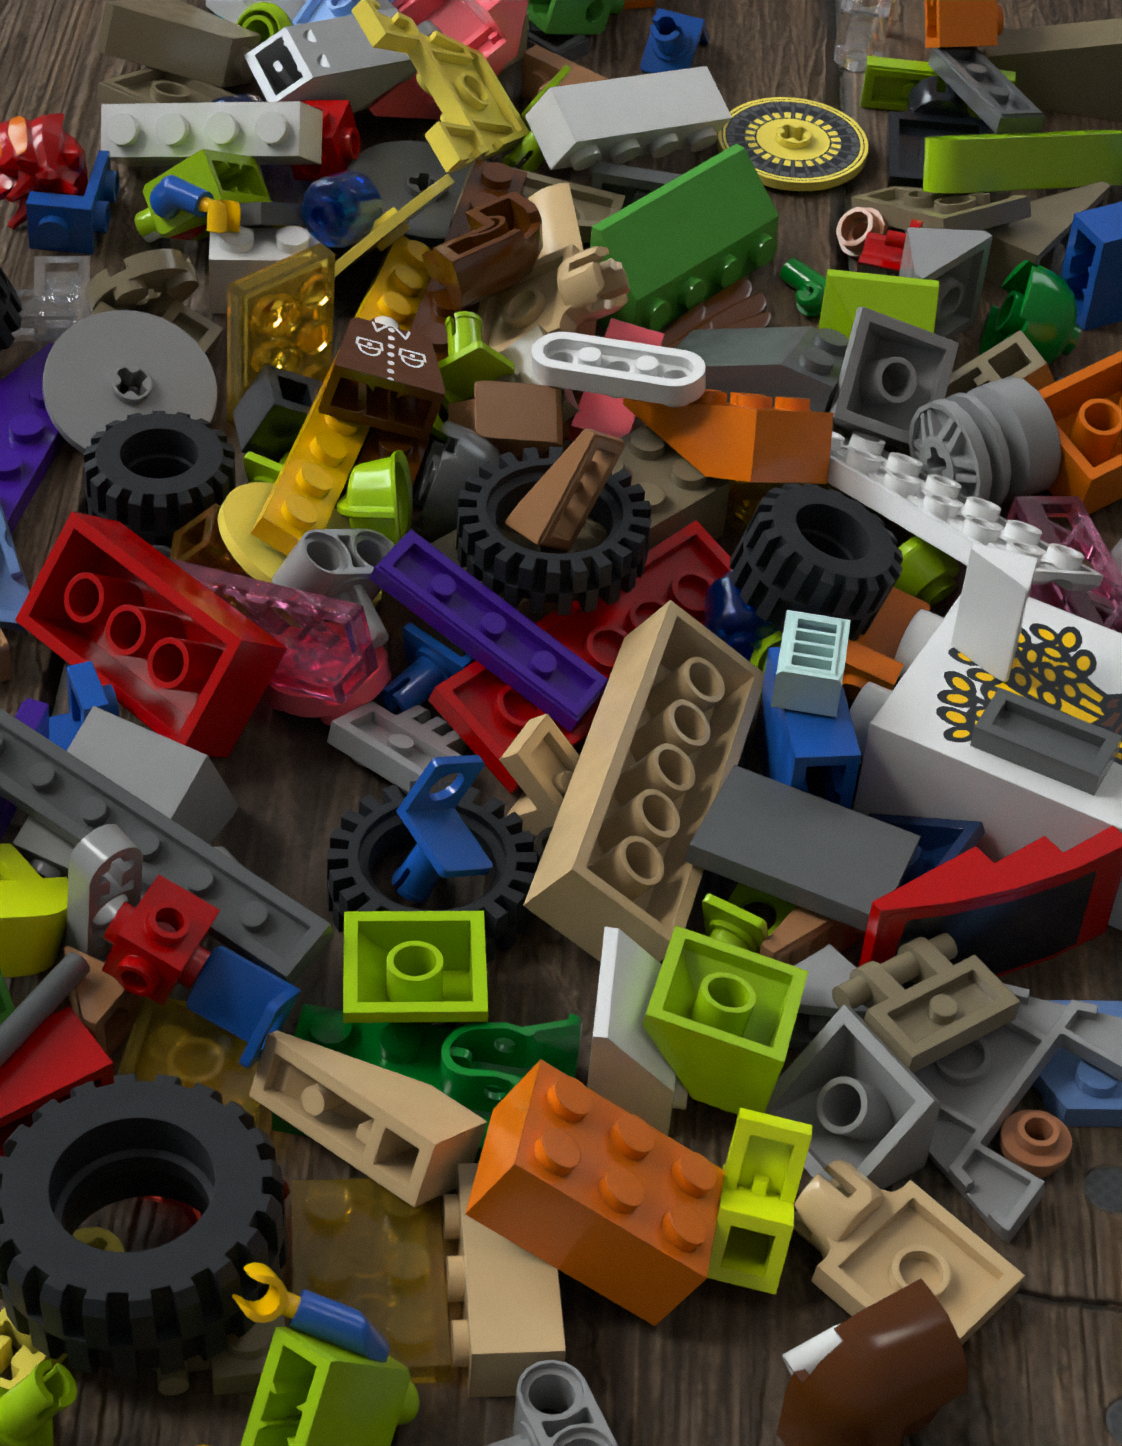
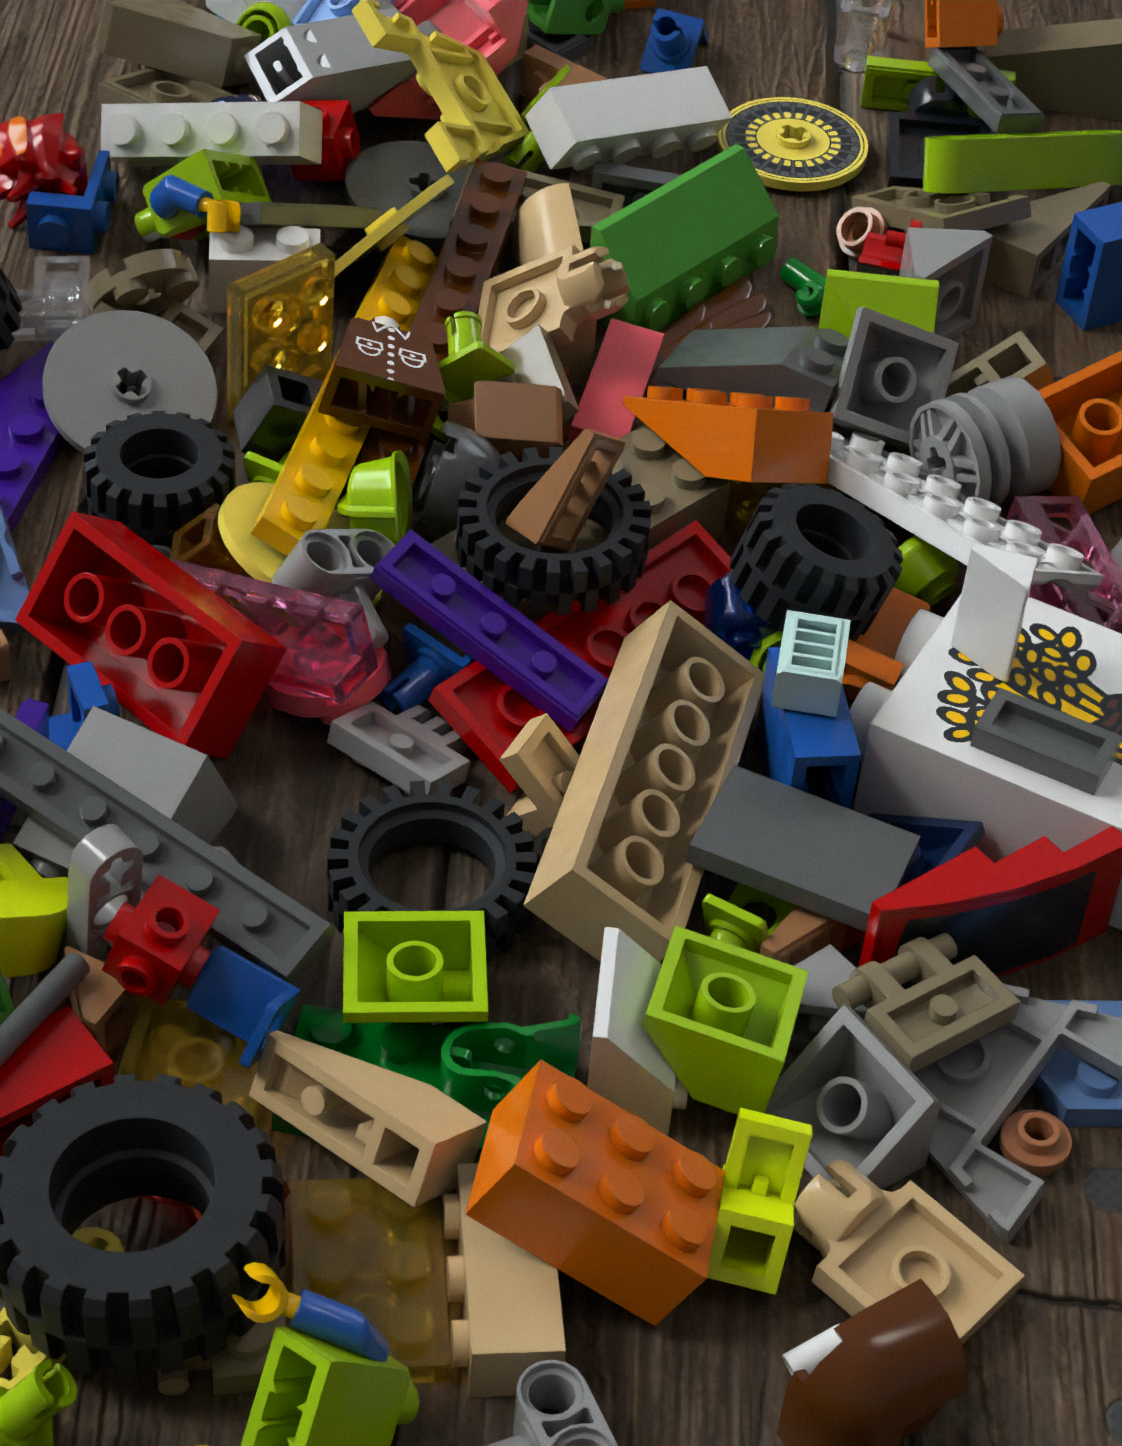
clear blue head [301,171,383,247] -> none
blue bracket [392,755,493,903] -> none
reddish brown brick [422,191,543,311] -> none
white plate [531,332,706,407] -> none
green cylinder [978,260,1081,366] -> none

